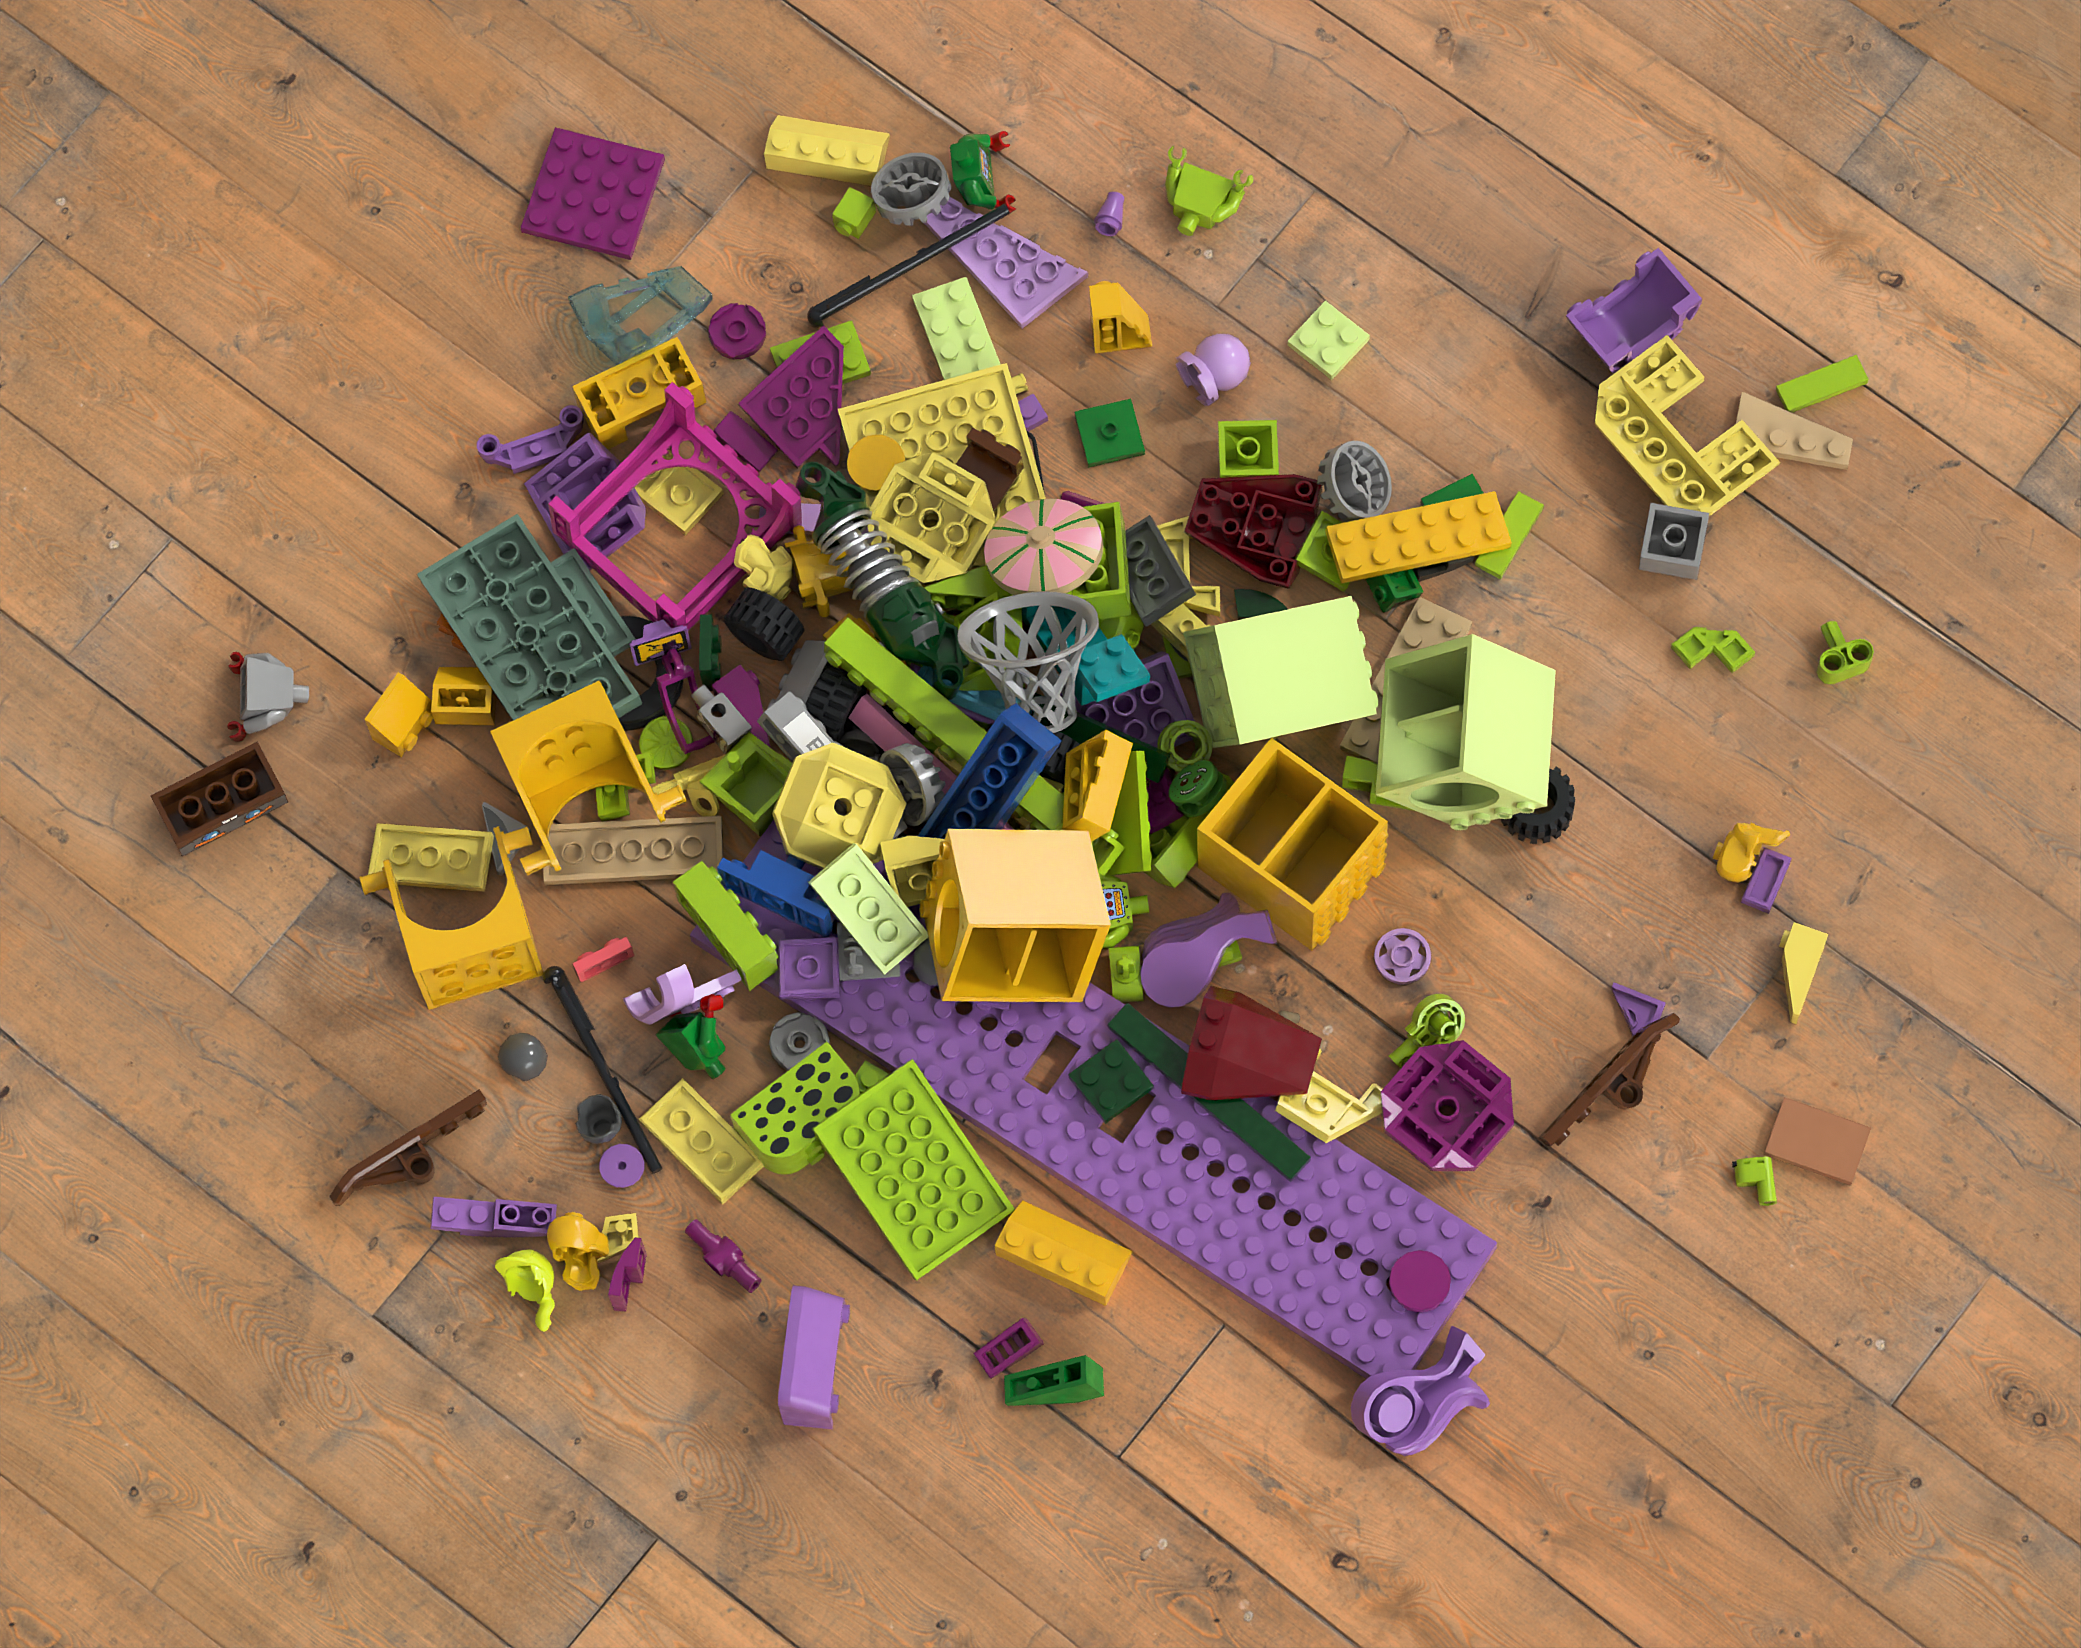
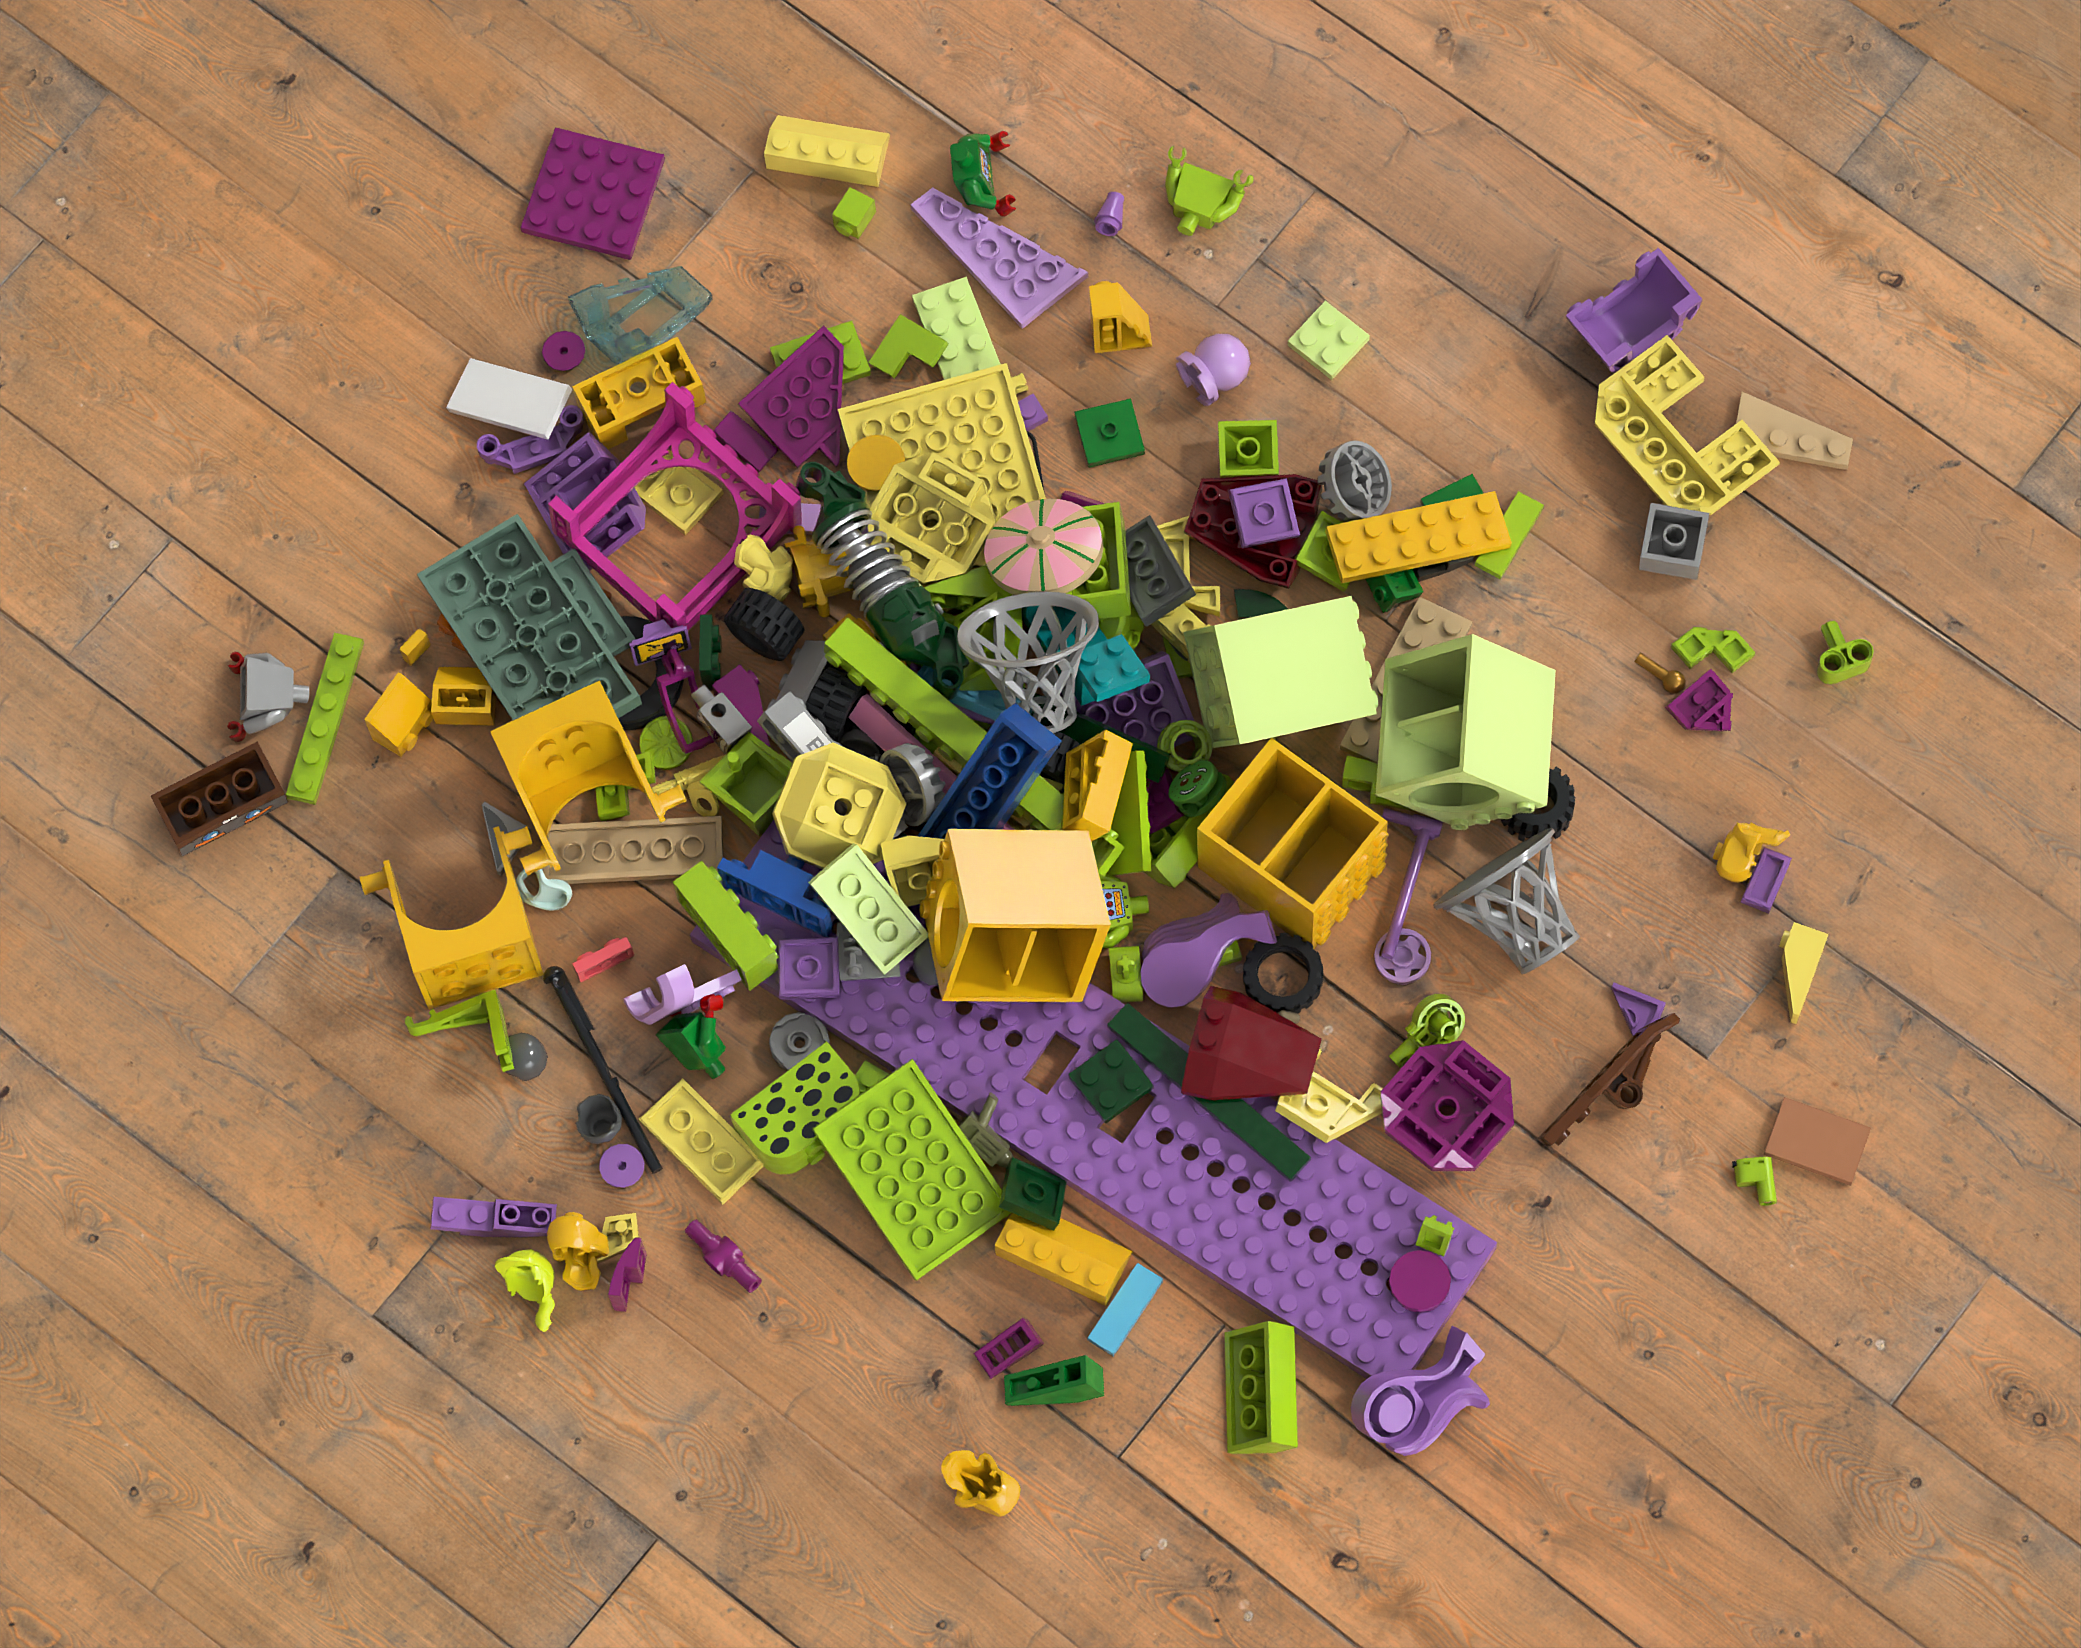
reddish brown piece [330,1089,487,1206] -> none
light yellow tile [368,823,494,892] -> none
magenta tile [708,303,766,360] -> none
medium lavender windscreen [778,1285,850,1429] -> none
black bar [807,204,1010,327] -> none
light grey gear [871,153,951,226] -> none
reddish brown bracket [955,427,1024,512] -> none
lime tile [1776,355,1869,413] -> none
none -> lime plate [286,633,364,805]
none -> yellow tile [400,628,431,666]
none -> lime hinge [405,990,514,1072]
none -> white tile [446,358,572,439]
none -> light aqua piece [516,869,572,911]
none -> magenta piece [542,331,585,371]
none -> lime tile [869,314,948,379]
none -> yellow head [941,1450,1021,1517]
none -> olive piece [958,1092,1013,1168]
none -> dark green plate [999,1157,1067,1231]
none -> medium azure tile [1087,1263,1163,1357]
none -> lime slope [1224,1321,1298,1454]
none -> medium lavender tile [1228,478,1300,548]
none -> black tyre [1243,933,1323,1013]
none -> medium lavender bar [1381,808,1443,959]
none -> lime tile [1416,1215,1454,1257]
none -> light grey piece [1433,828,1580,975]
none -> pearl gold bar [1634,652,1686,694]
none -> magenta slope [1665,669,1733,731]

